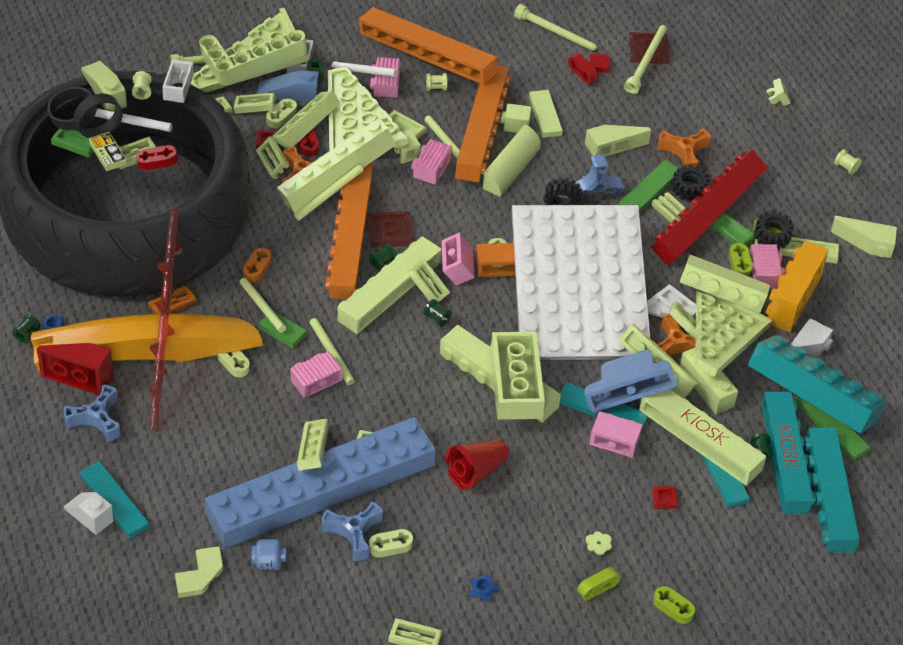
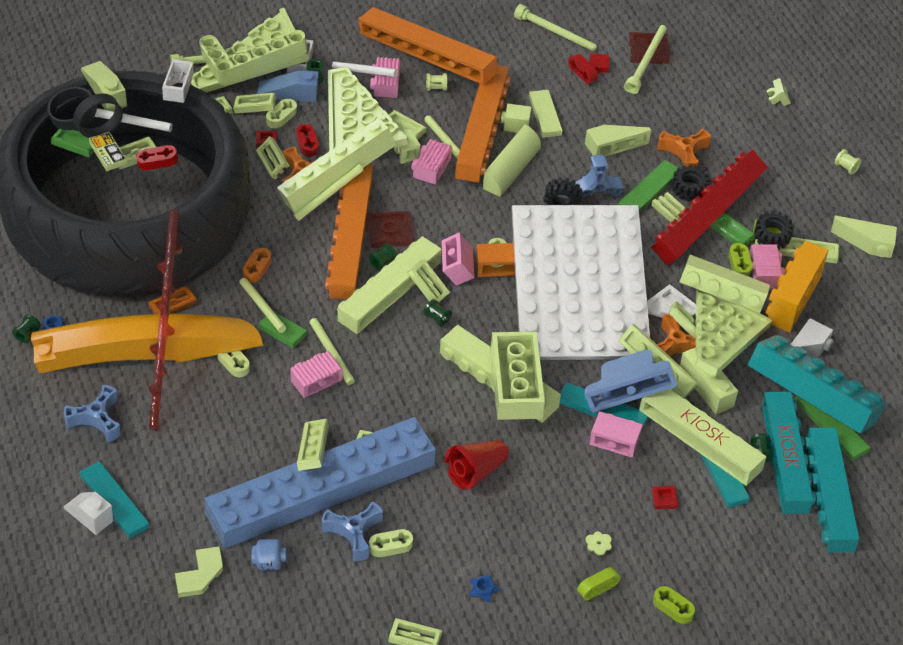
red slope [37,343,114,396] -> none
yellowish green bush [132,71,152,100] -> none
yellowish green slope [272,91,340,148] -> none

